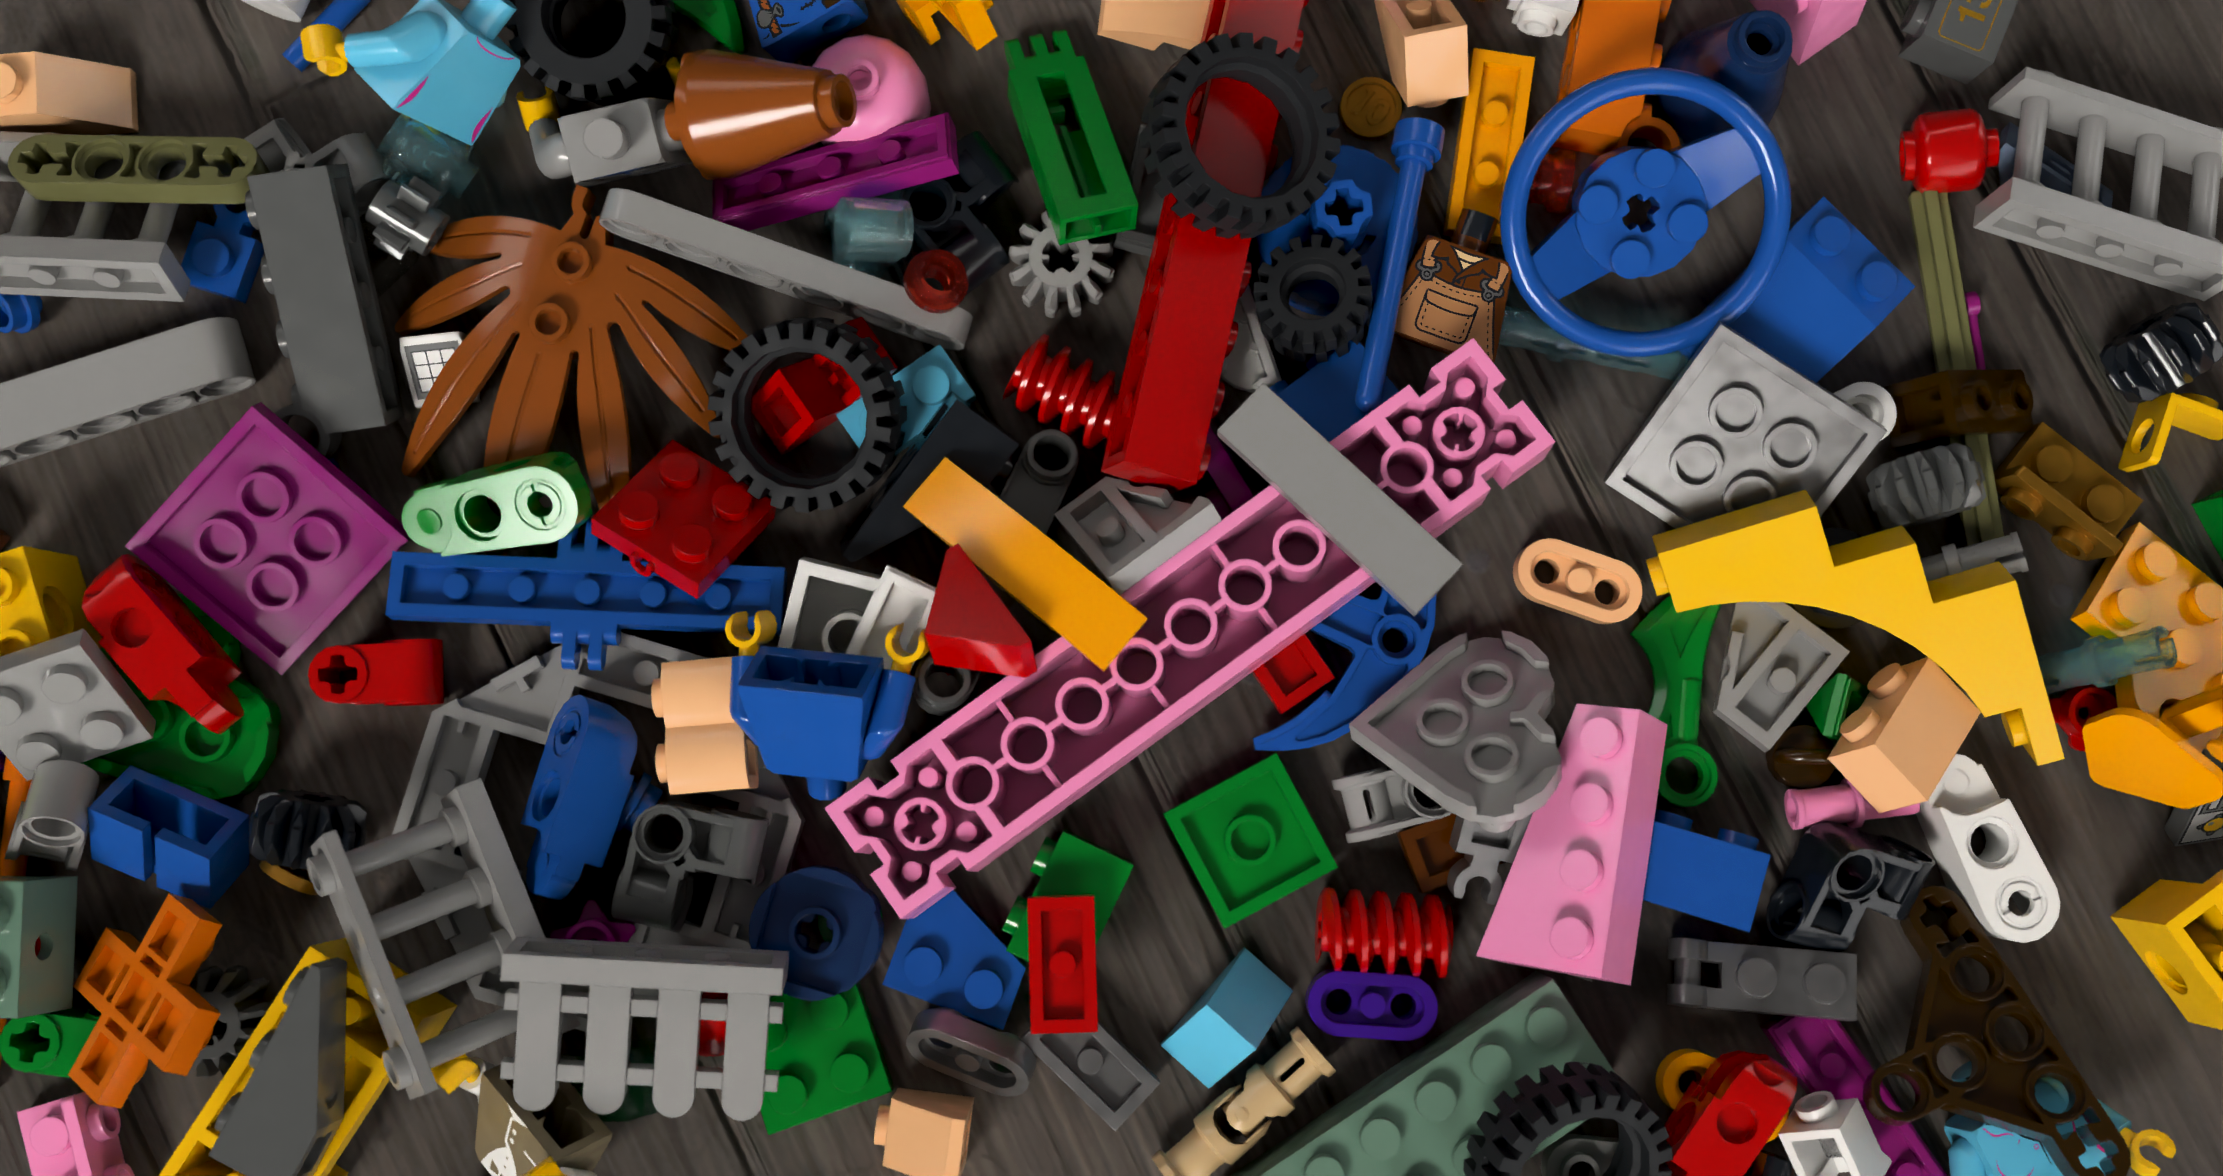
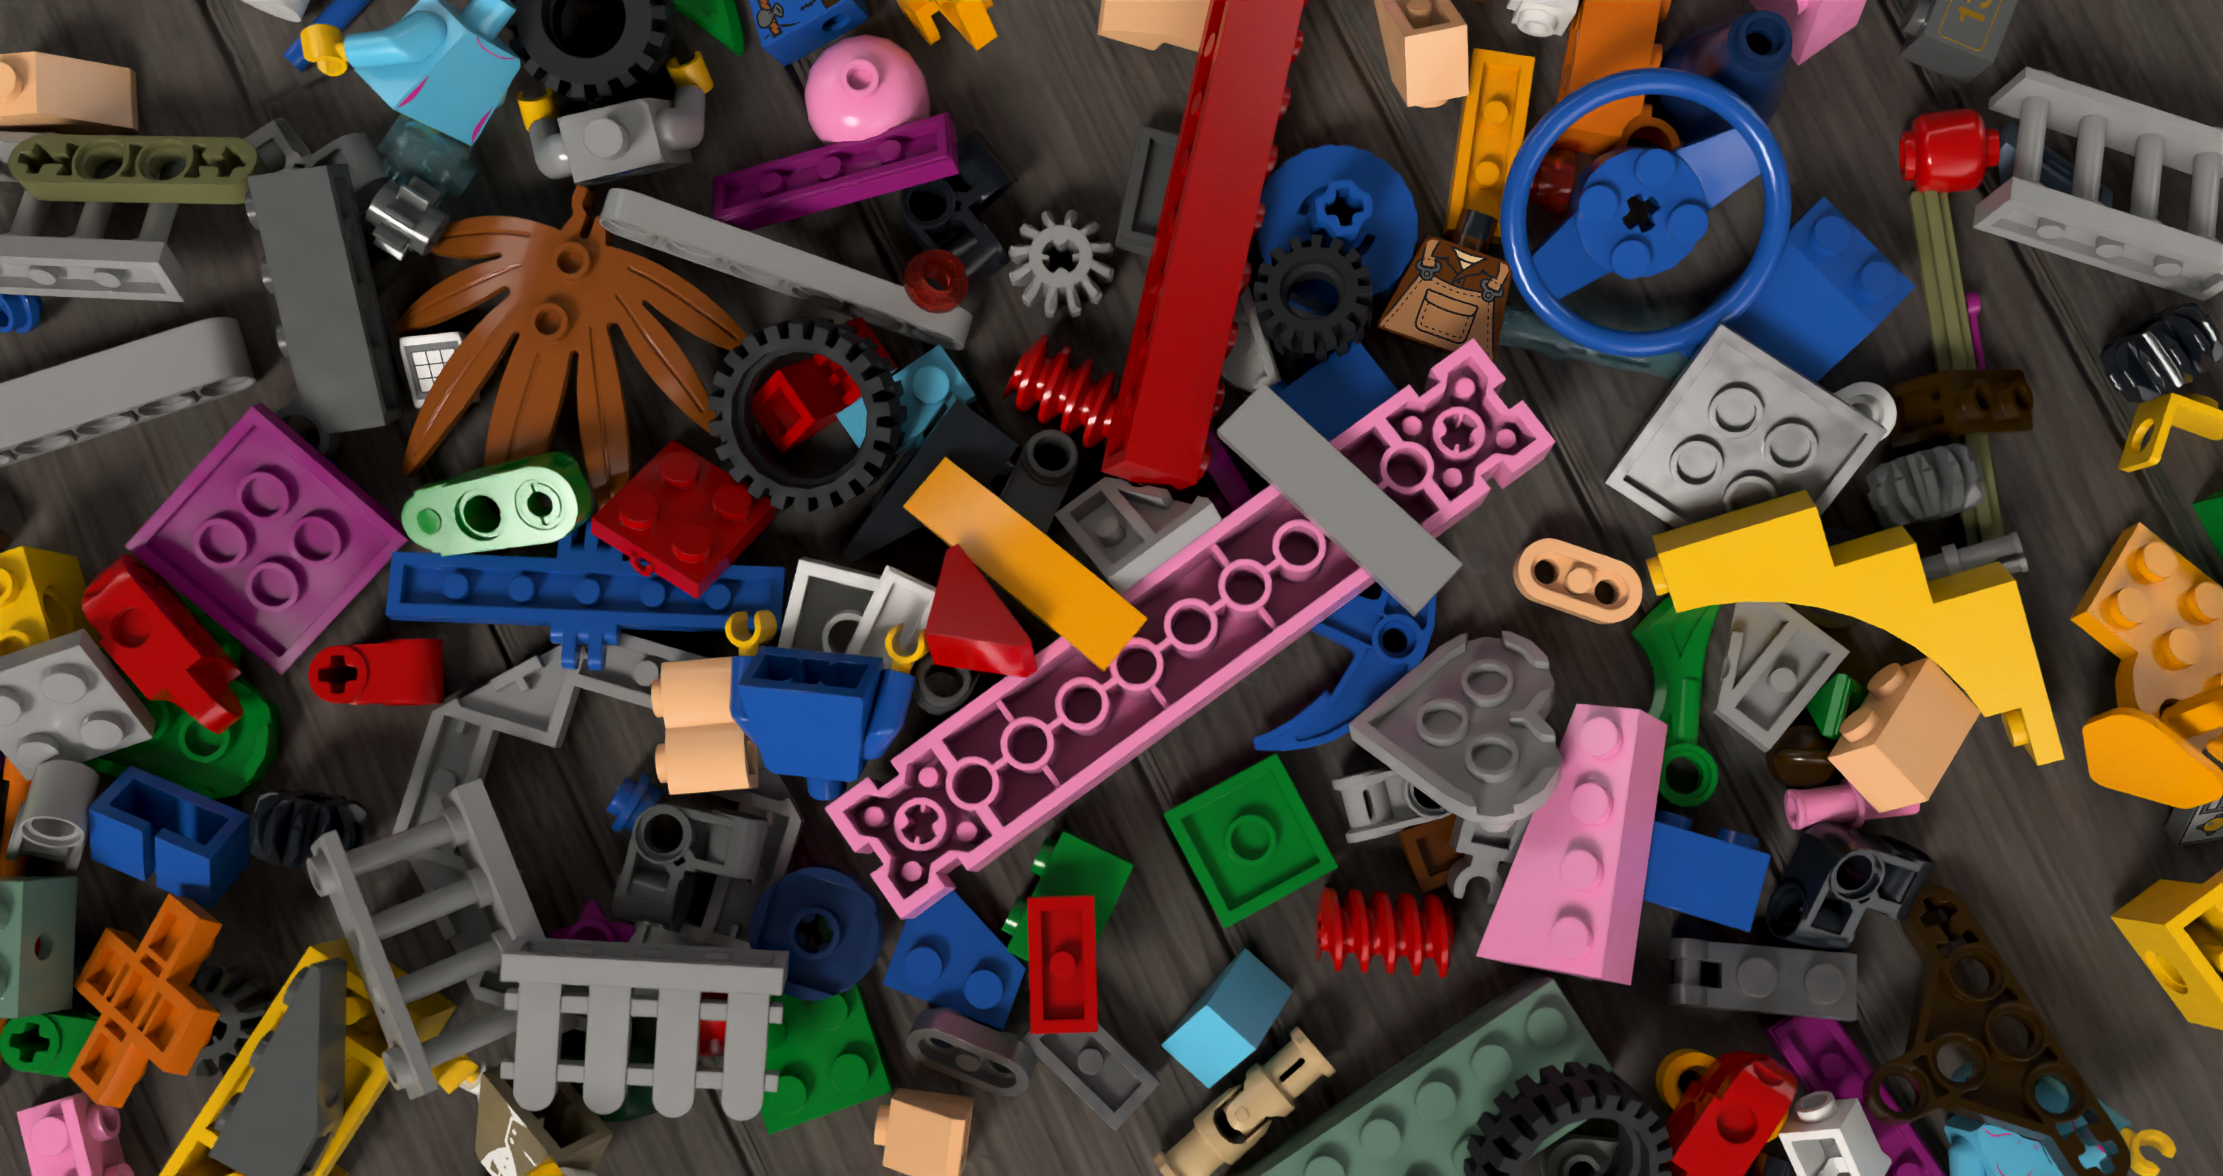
blue plate [181,204,264,304] -> none
pearl gold piece [259,860,318,895] -> none
blue piece [520,695,638,900] -> none
dark orange cone [664,49,857,180] -> none
clear light blue piece [823,197,914,278] -> none
green hinge [1004,29,1138,245] -> none
black tyre [1140,32,1341,239] -> none
red plate [1252,634,1335,714] -> none
dark purple plate [1305,968,1438,1041] -> none
pearl gold piece [1339,77,1402,141] -> none
blue piece [1355,117,1446,413] -> none
white piece [1916,754,2061,943] -> none
pearl gold bracket [1994,422,2144,561] -> none
clear light blue pin [2037,626,2177,695] -> none
red plate [2049,675,2118,751] -> none

